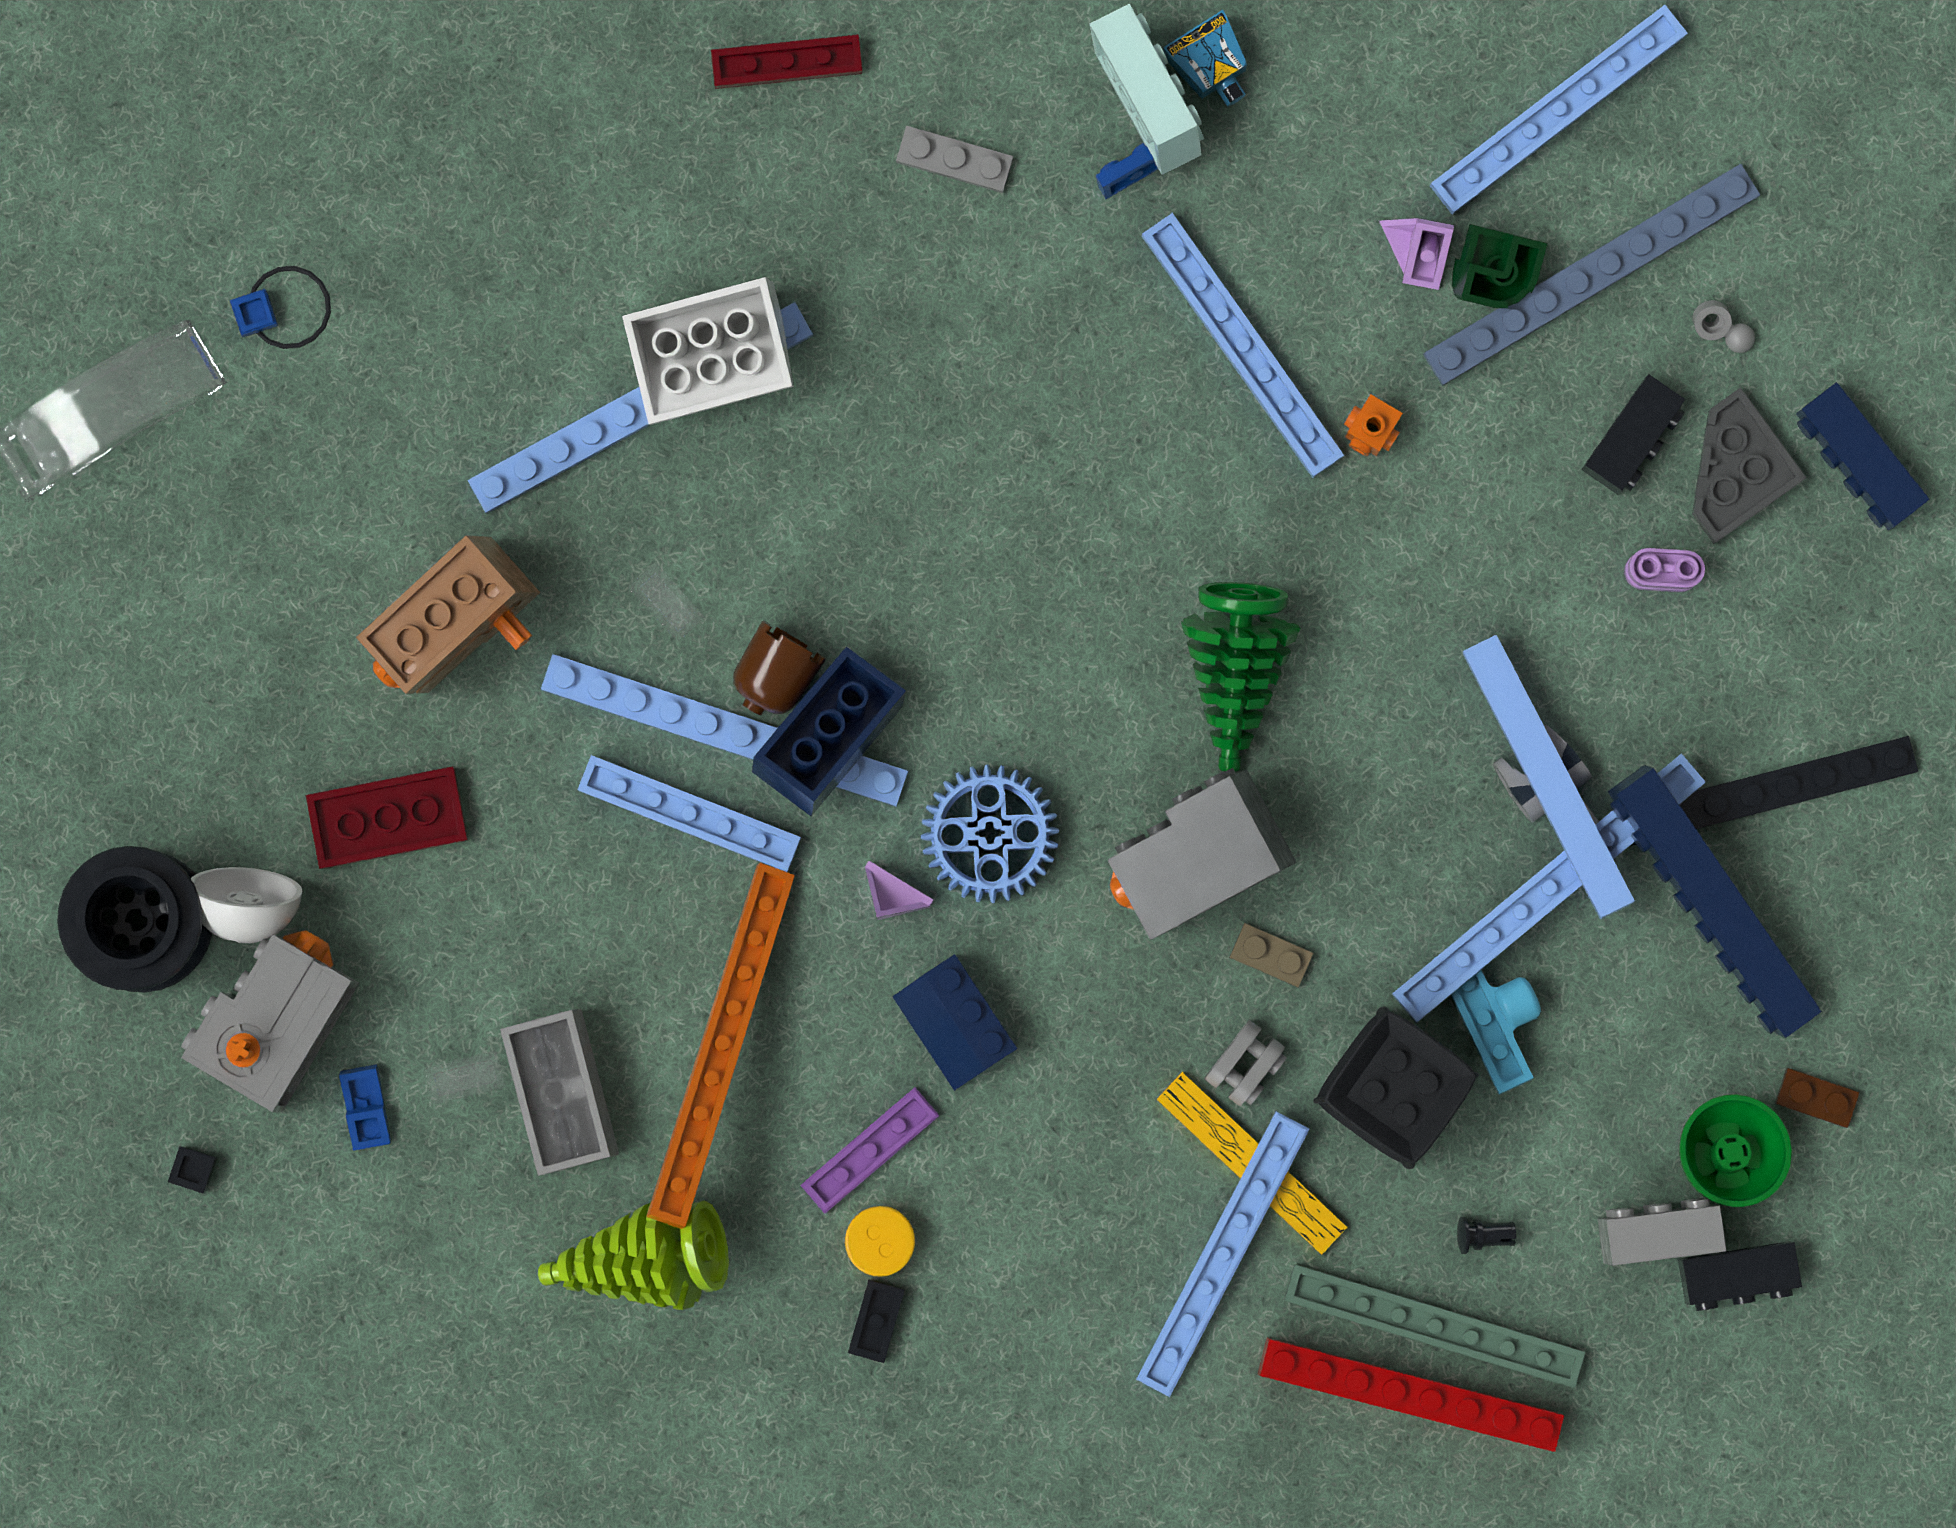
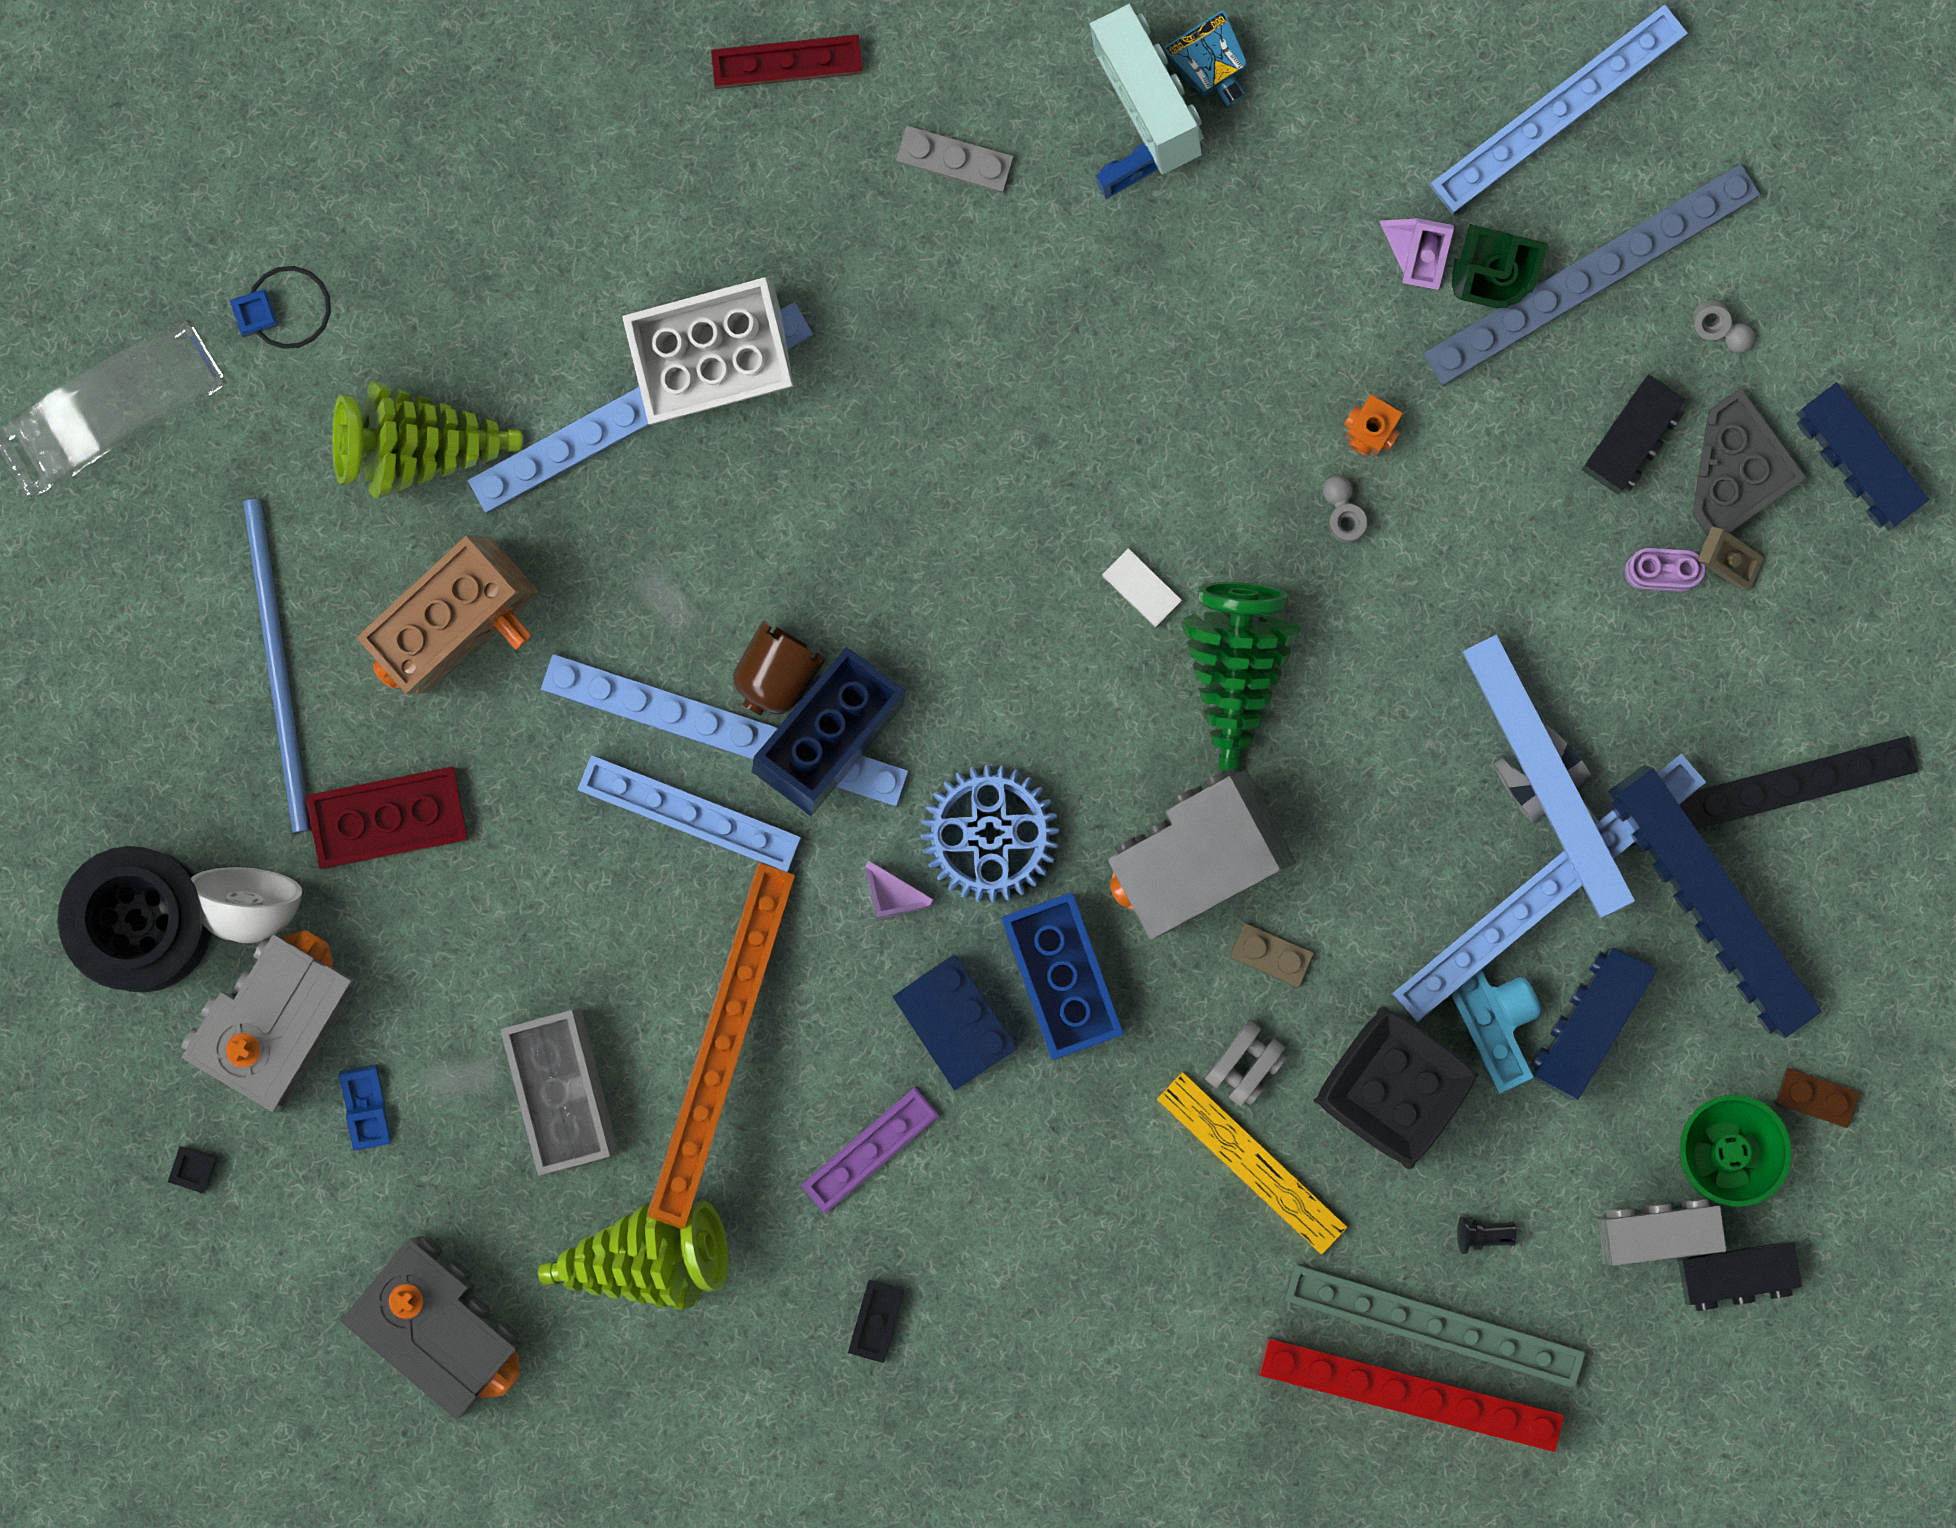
yellow head [845,1206,915,1277] -> none
light blue tile [1136,1111,1309,1397] -> none
light blue plate [1141,213,1344,478] -> none
none -> medium blue piece [243,499,311,833]
none -> lime plant [332,381,524,499]
none -> dark grey piece [340,1236,522,1420]
none -> blue brick [1001,892,1124,1061]
none -> white tile [1102,548,1182,628]
none -> light grey plate [1323,476,1367,544]
none -> dark blue slope [1530,948,1657,1100]
none -> dark tan plate [1697,527,1764,591]

